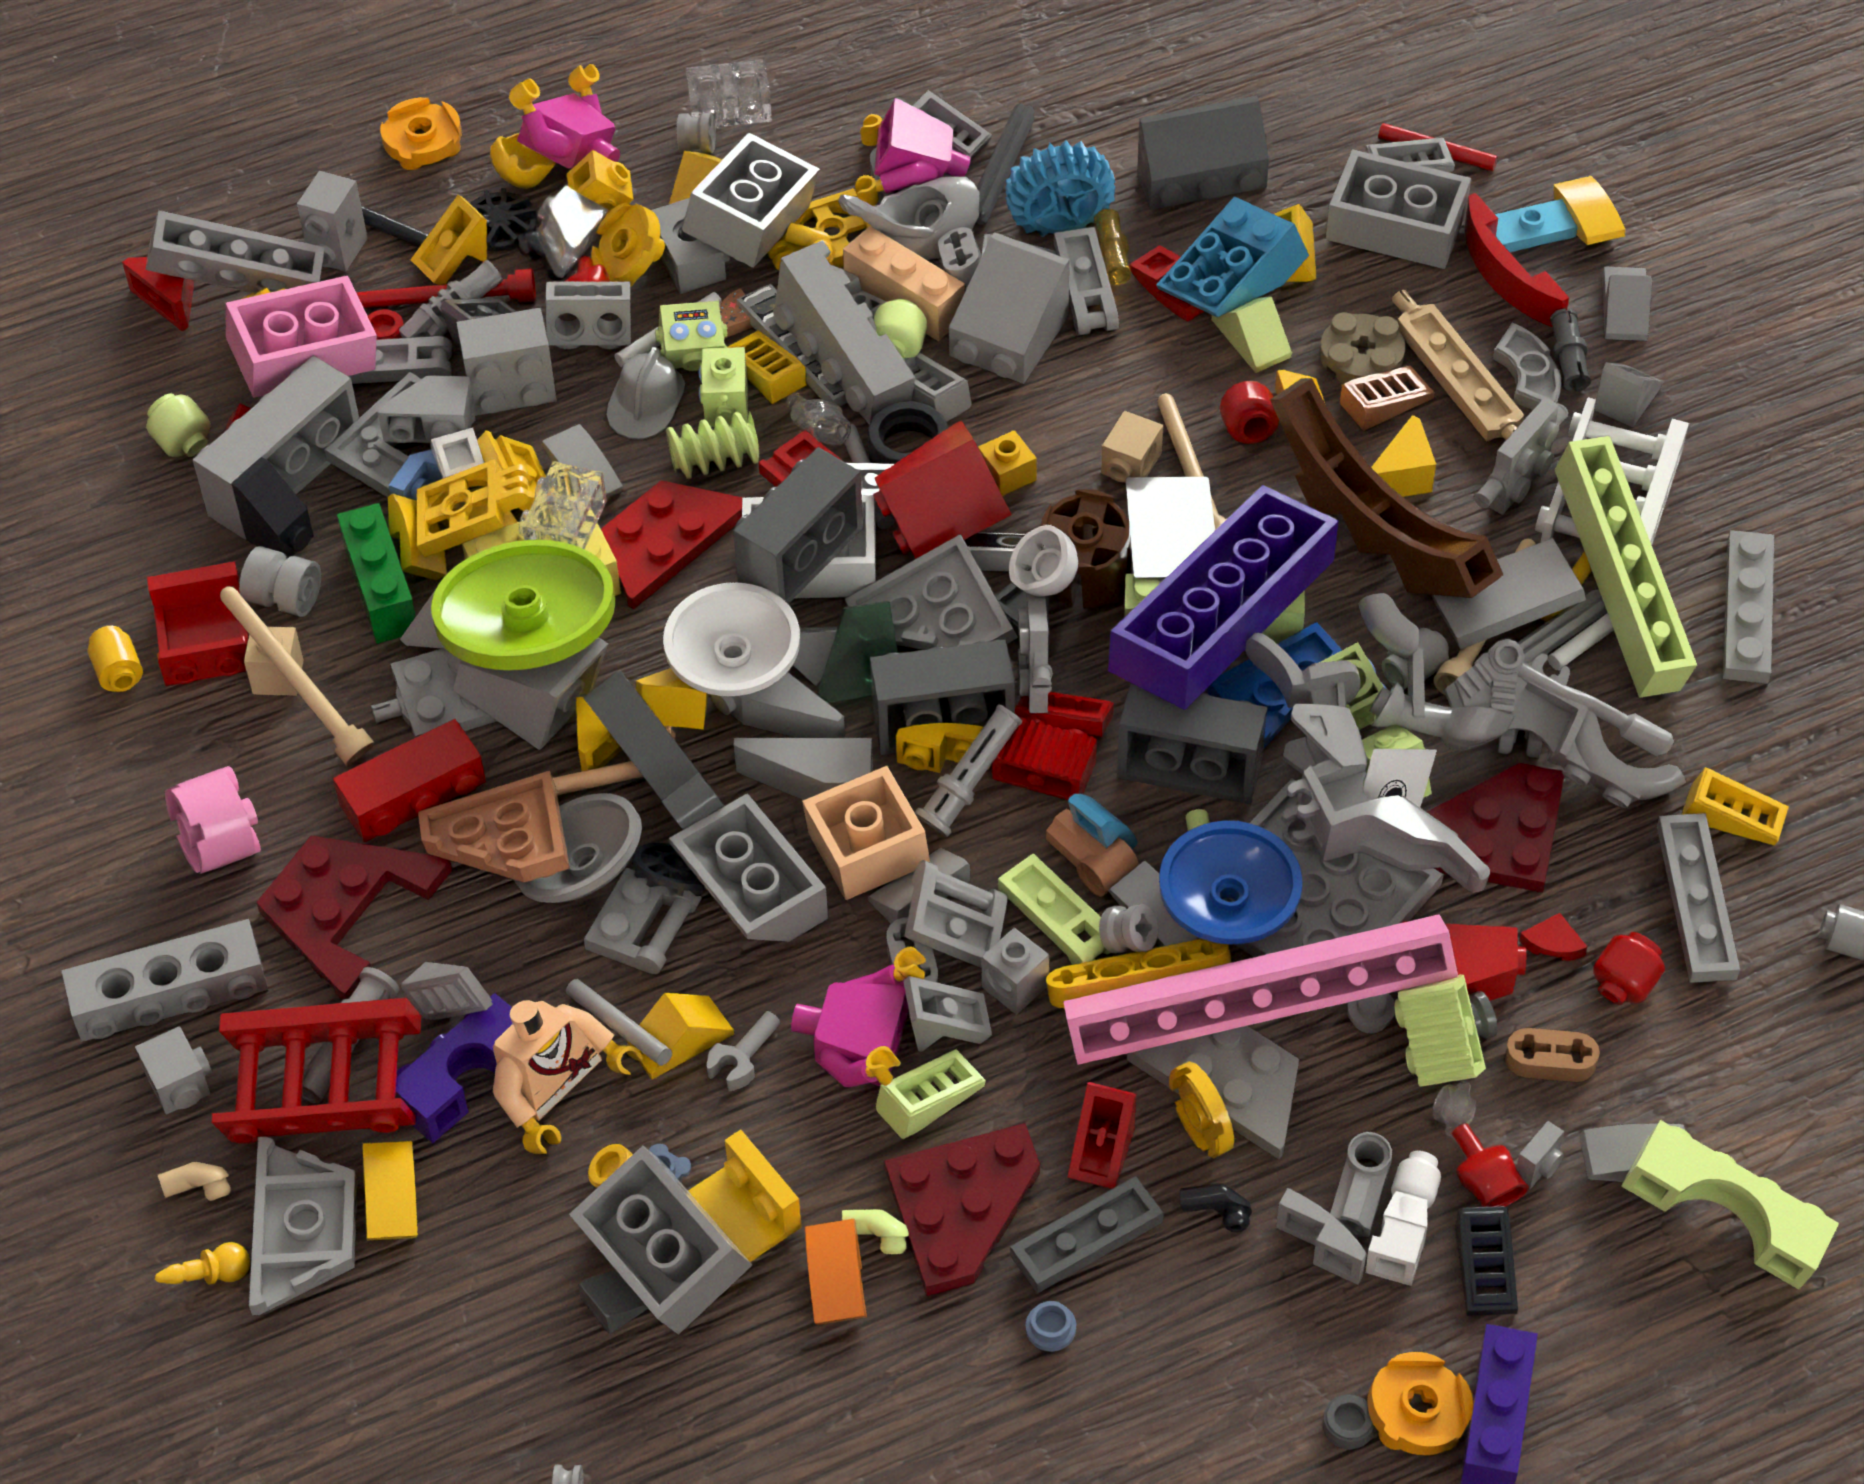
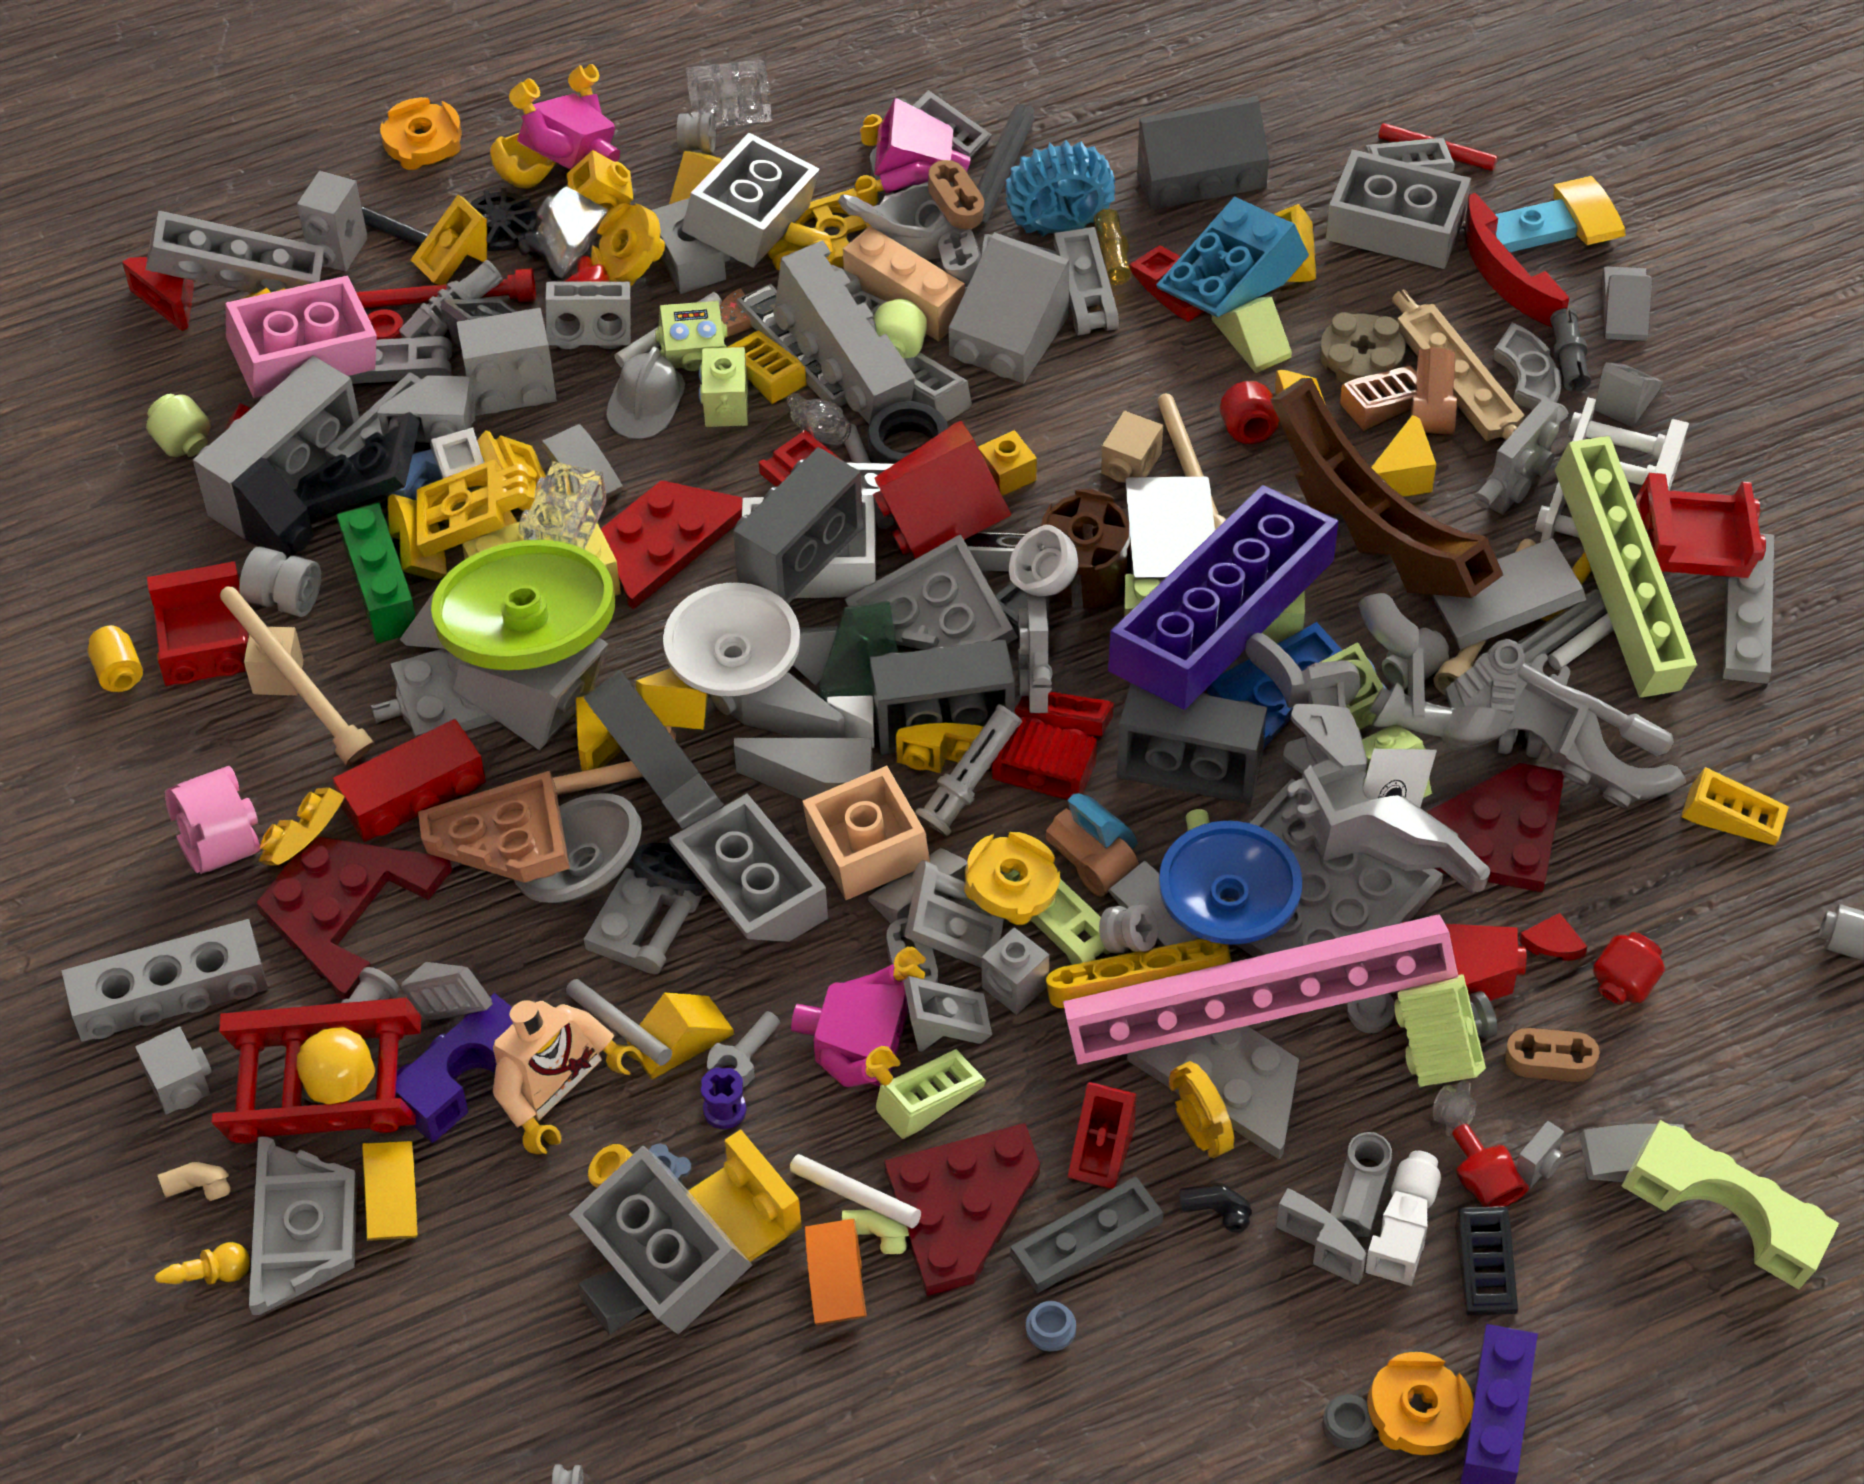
yellowish green piece [666,411,759,479] -> none
light grey plate [1657,813,1740,983] -> none
none -> yellow slope [259,788,345,865]
none -> black wing [296,411,420,519]
none -> yellow hair [297,1027,375,1105]
none -> dark purple bush [701,1067,747,1129]
none -> white bar [790,1154,921,1228]
none -> white slope [827,696,874,748]
none -> medium nougat beam [928,160,984,230]
none -> yellow plate [964,832,1060,925]
none -> nougat piece [1411,347,1457,435]
none -> red panel [1635,473,1766,578]

